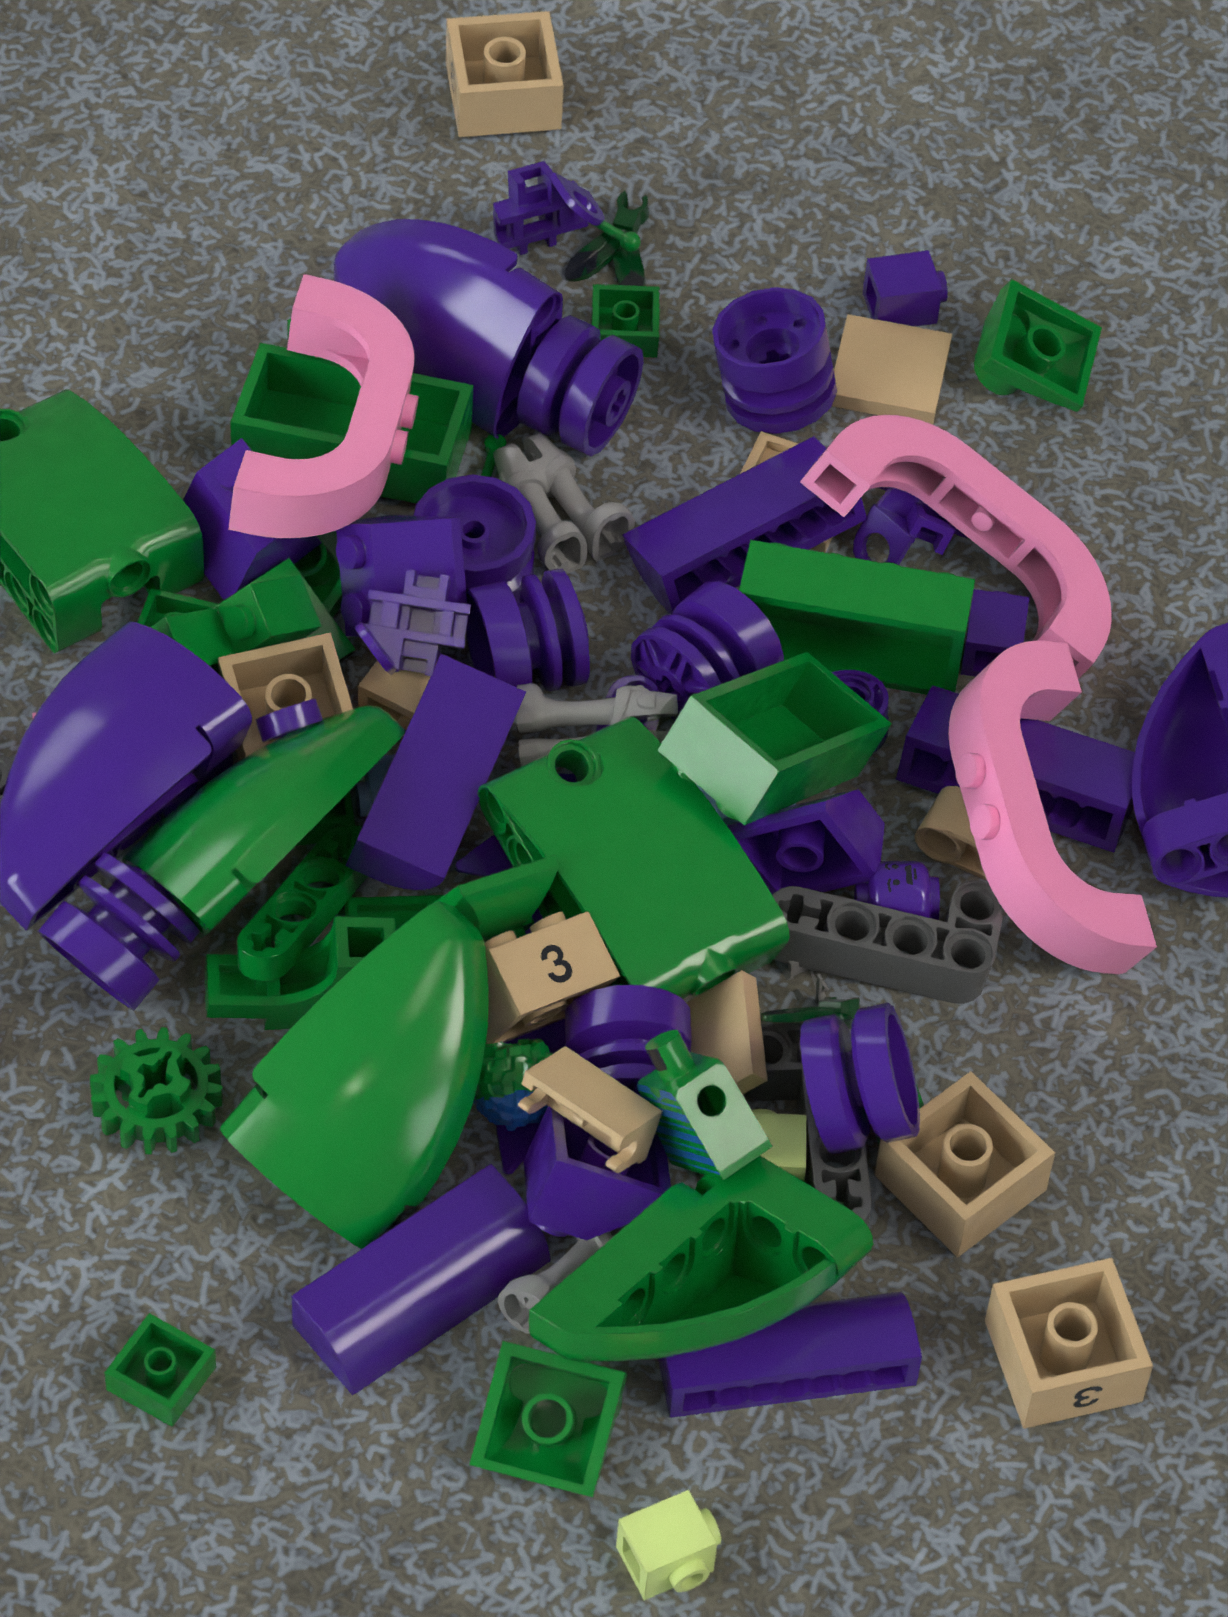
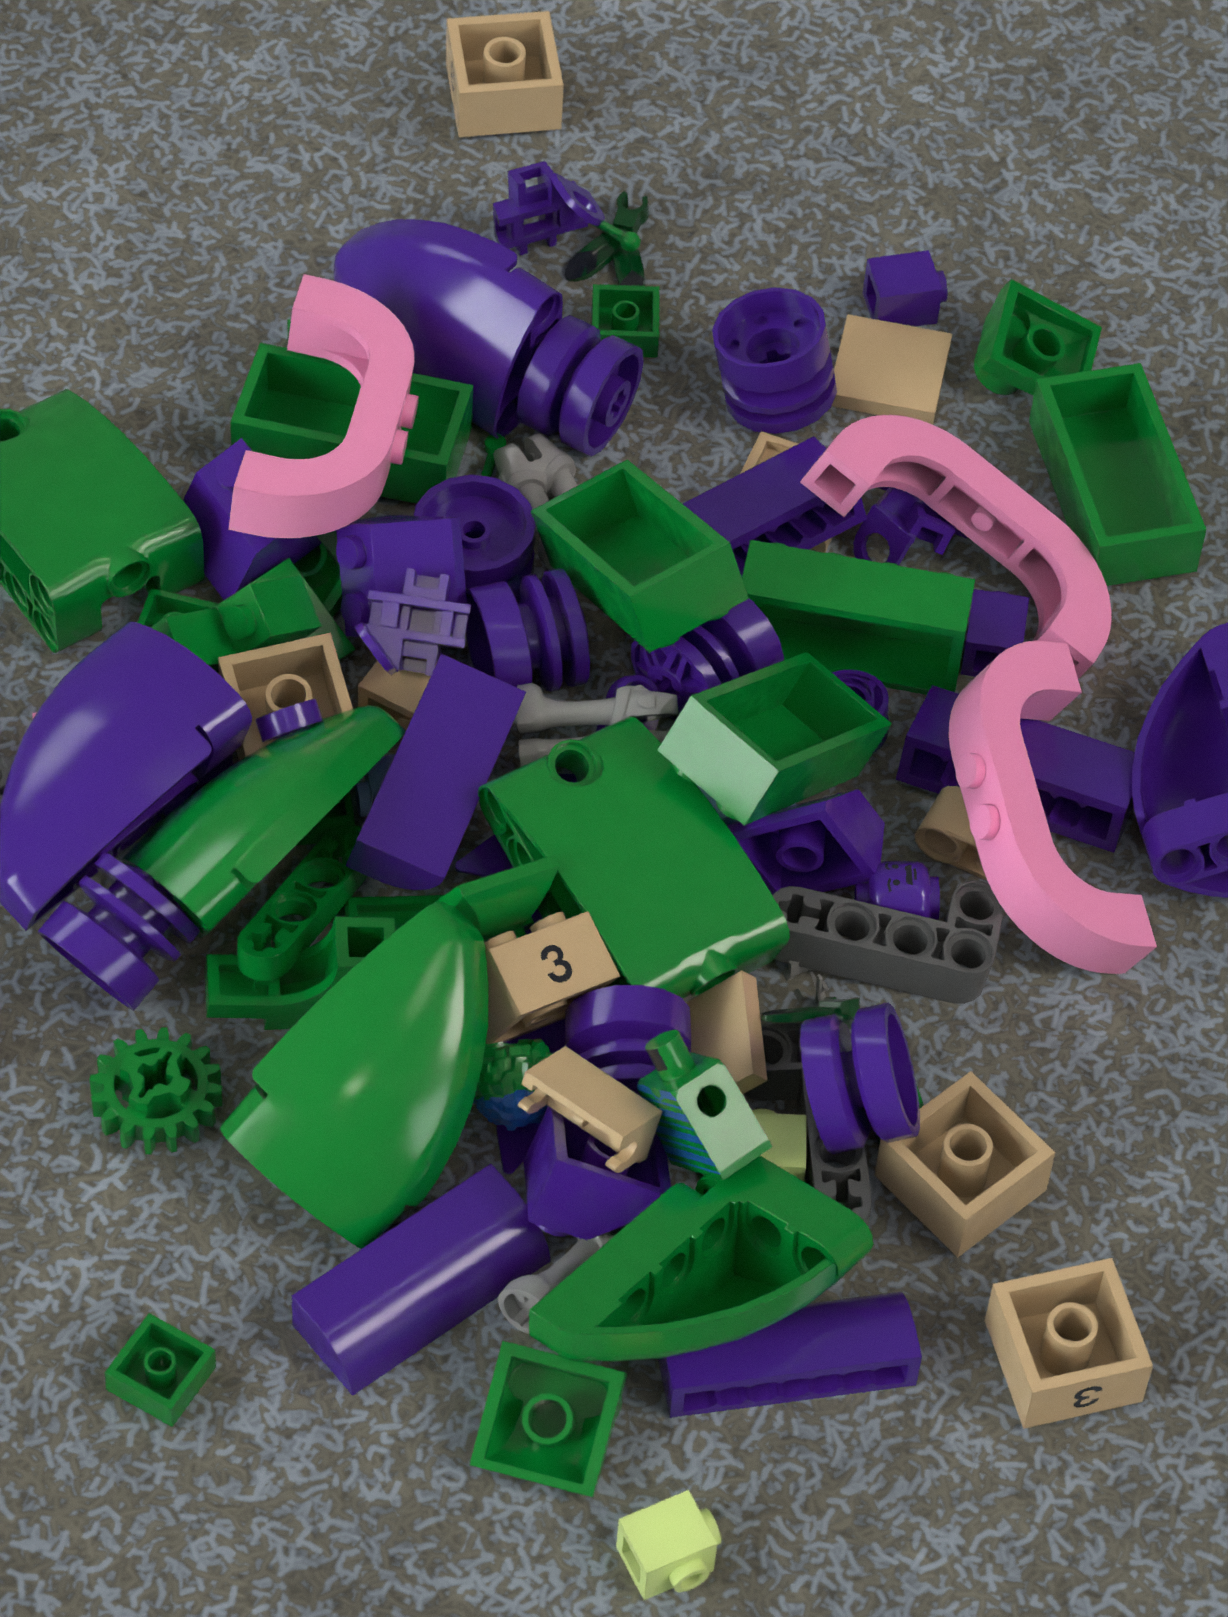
none -> green piece [531,459,749,653]
none -> green piece [1029,363,1207,586]

